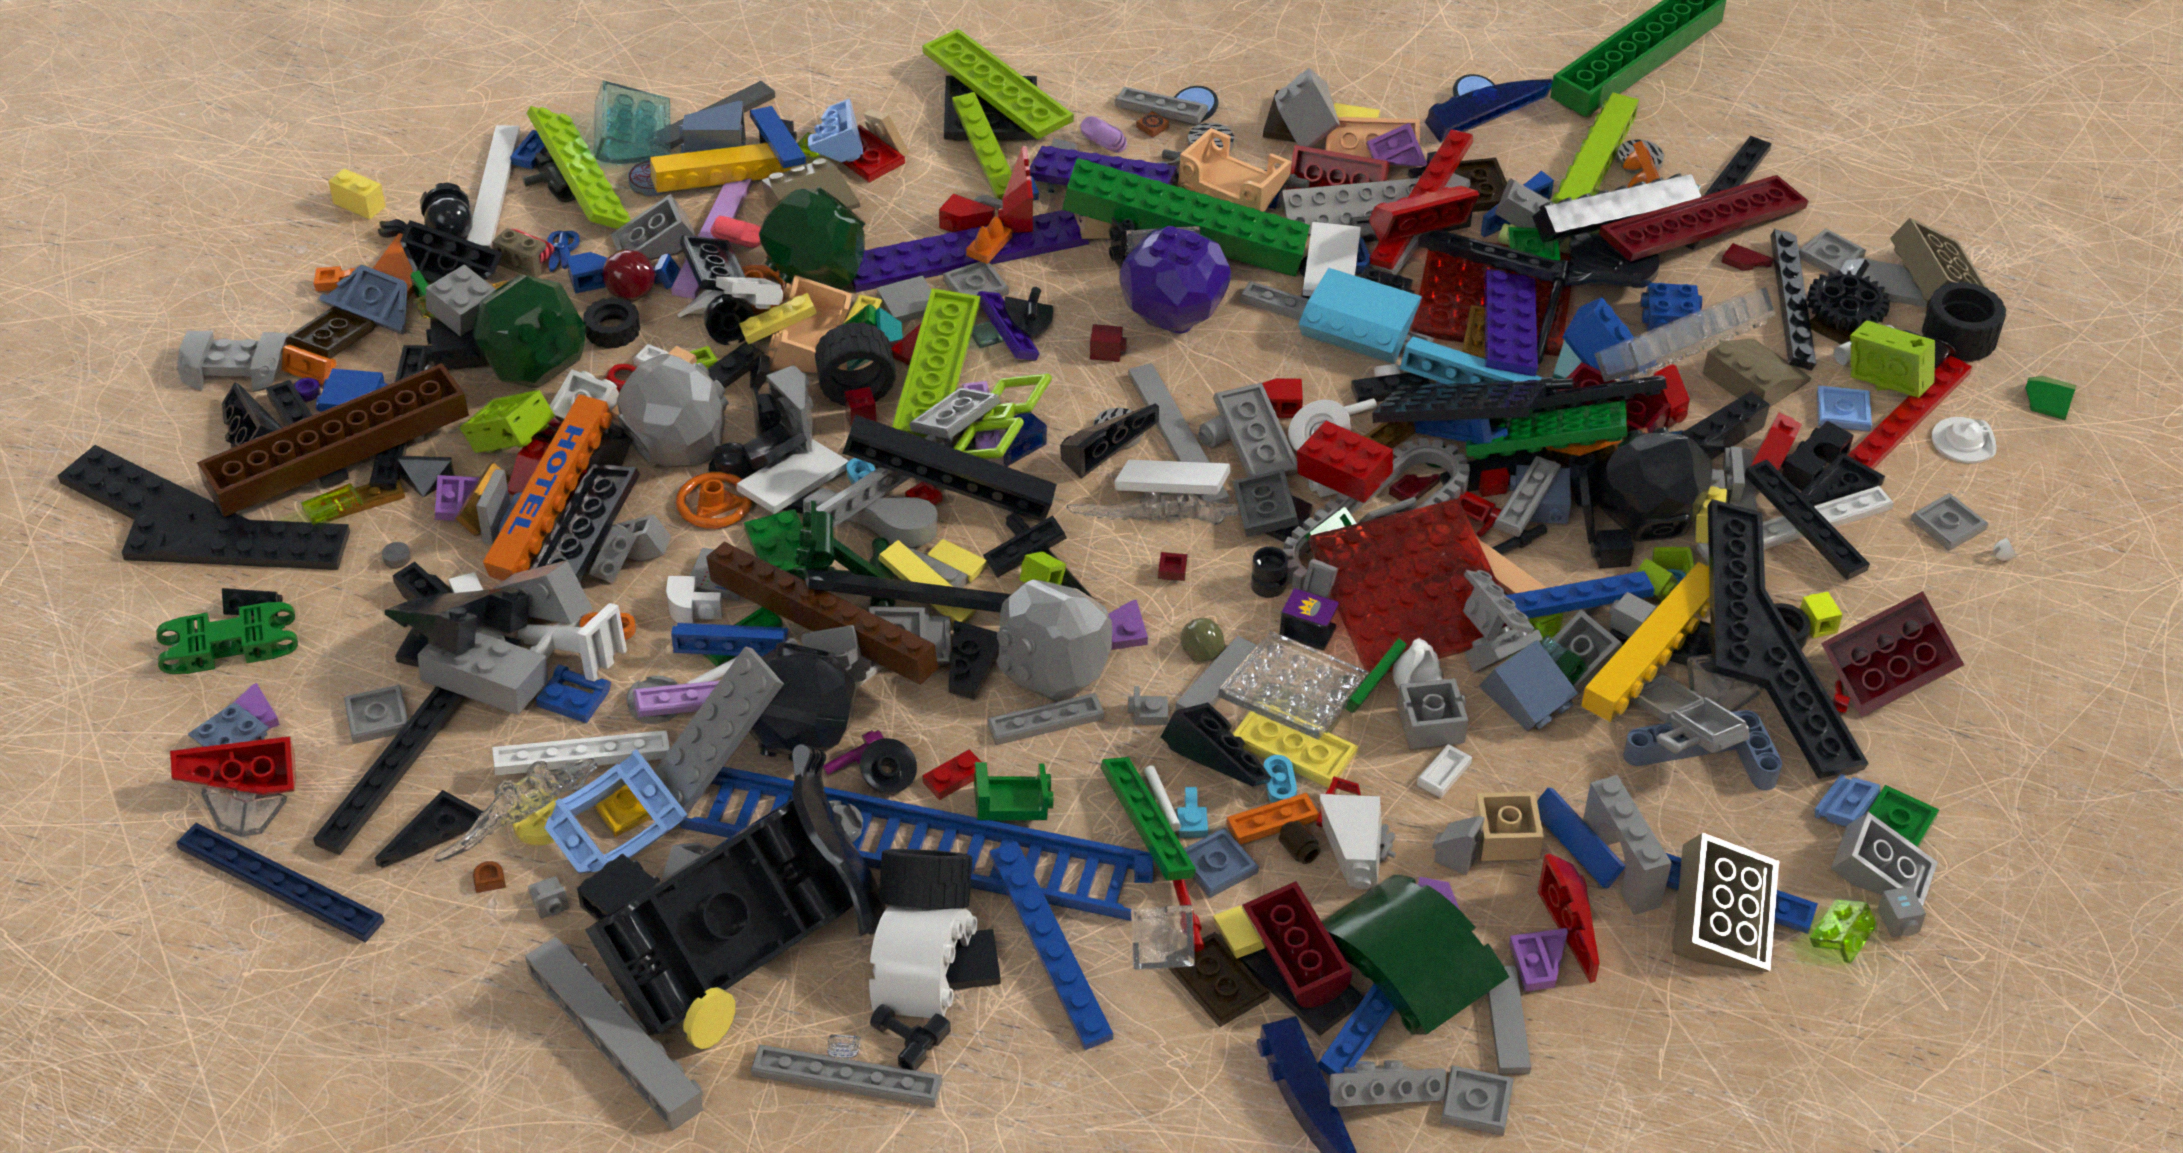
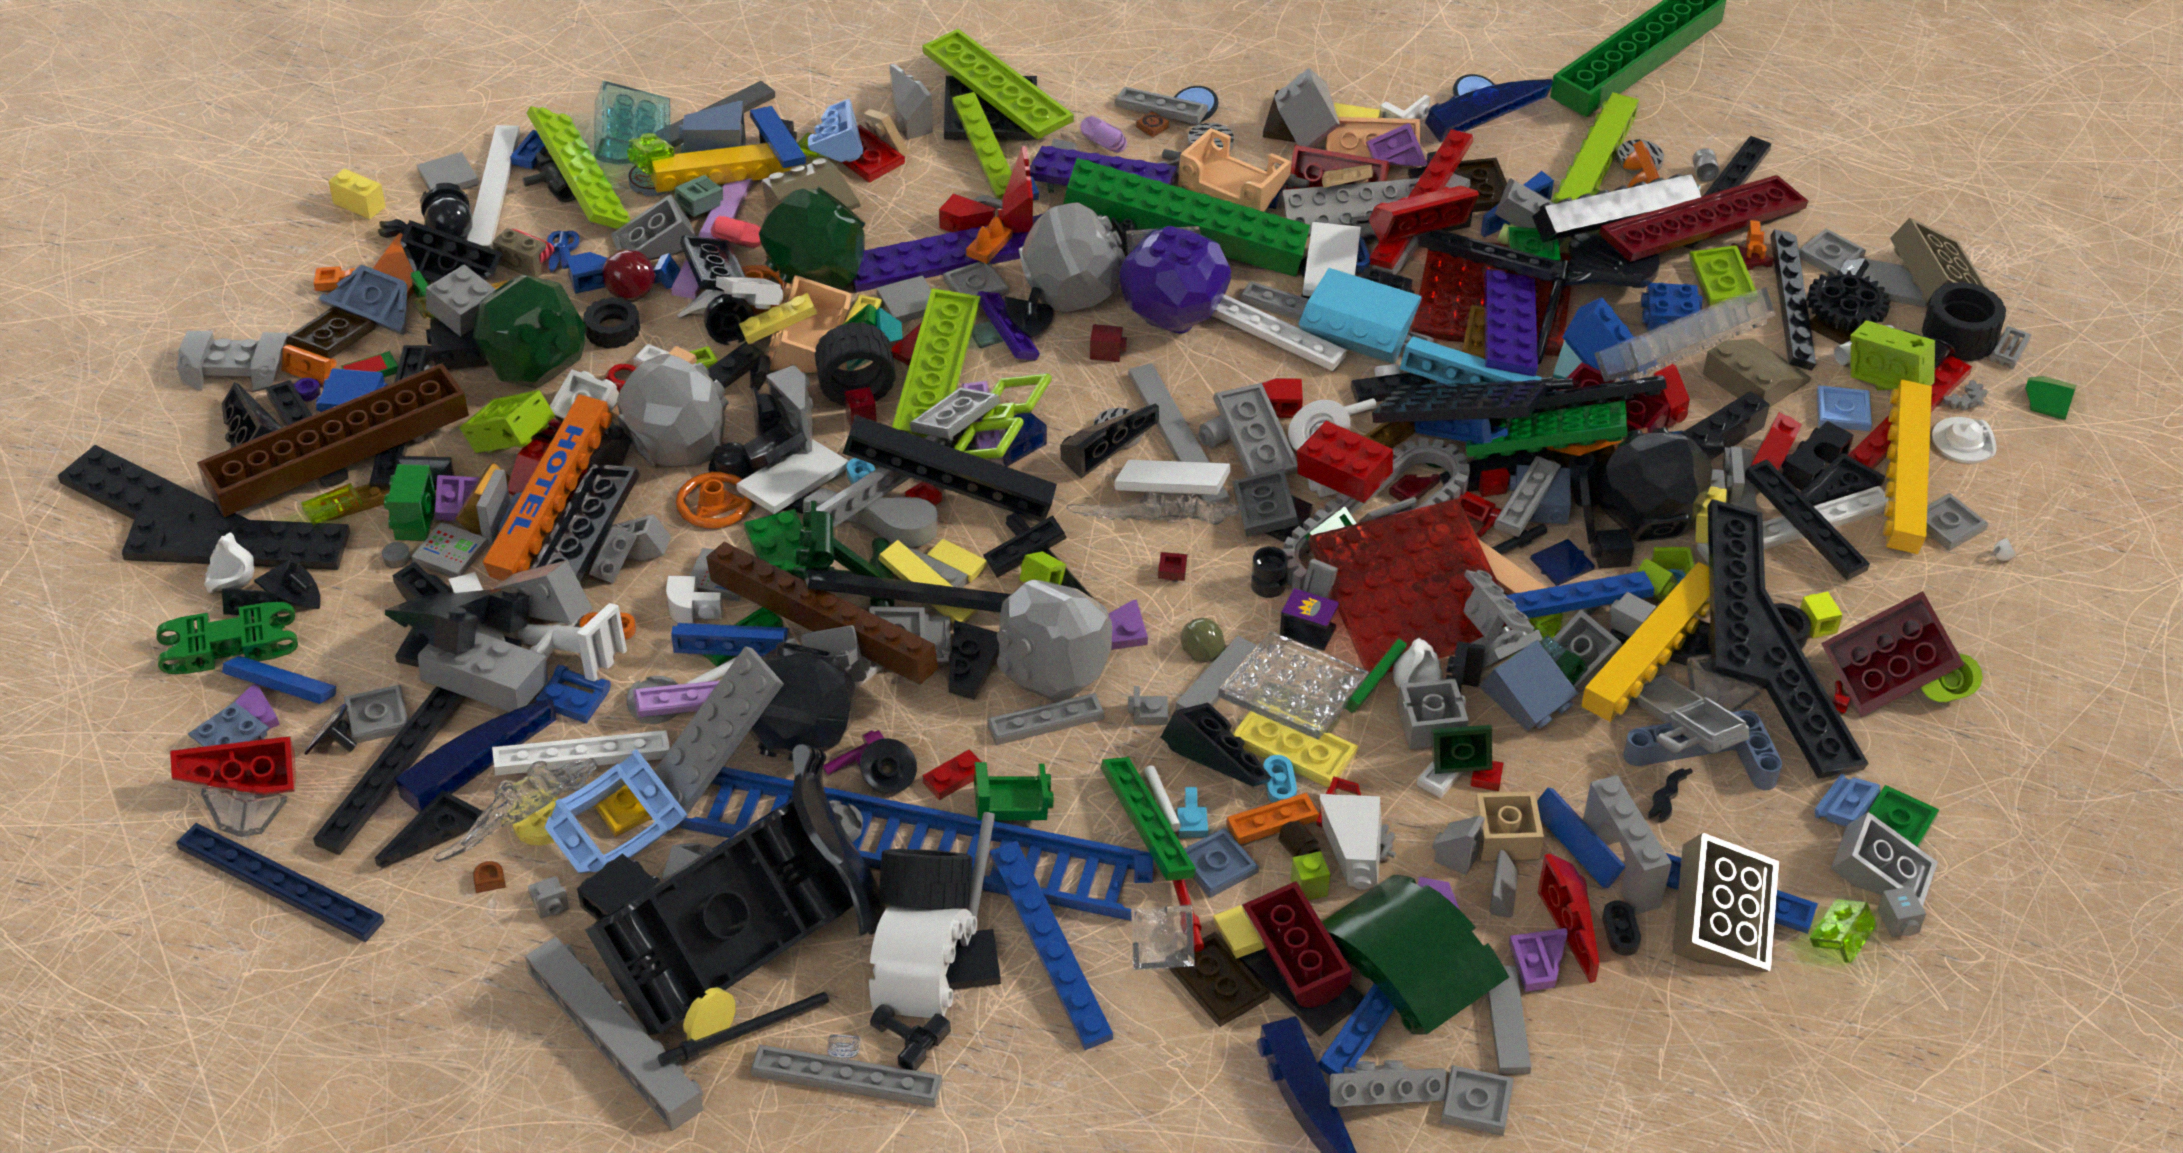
none -> white hair [204,533,255,594]
none -> blue tile [222,656,336,704]
none -> black shield [254,556,320,609]
none -> black shield [304,704,357,755]
none -> tile [341,351,398,377]
none -> green brick [384,464,436,541]
none -> clear blue slope [395,698,557,813]
none -> light grey tile [411,522,488,578]
none -> light grey tile [417,152,479,191]
none -> clear neon green bracket [627,133,674,175]
none -> black bar [658,992,829,1066]
none -> sand green piece [675,175,723,217]
none -> light grey wedge [889,64,933,140]
none -> light grey bar [966,812,995,918]
none -> light grey rock [1019,202,1126,312]
none -> white plate [1212,295,1347,371]
none -> lime brick [1290,851,1330,900]
none -> tan wing [1322,164,1373,188]
none -> white bracket [1379,95,1430,120]
none -> dark green slope [1431,725,1493,774]
none -> black bracket [1446,641,1485,695]
none -> red plate [1470,761,1504,791]
none -> light grey slope [1489,850,1518,917]
none -> clear blue piece [1530,539,1595,586]
none -> black plate [1602,900,1641,956]
none -> black hair [1648,768,1693,823]
none -> lime tile [1689,245,1758,308]
none -> light grey wheel [1692,148,1720,181]
none -> orange plate [1746,220,1767,259]
none -> yellow brick [1883,379,1932,554]
none -> lime piece [1921,653,1983,702]
none -> light grey animal [1943,380,1987,410]
none -> light grey tile [1989,326,2031,370]

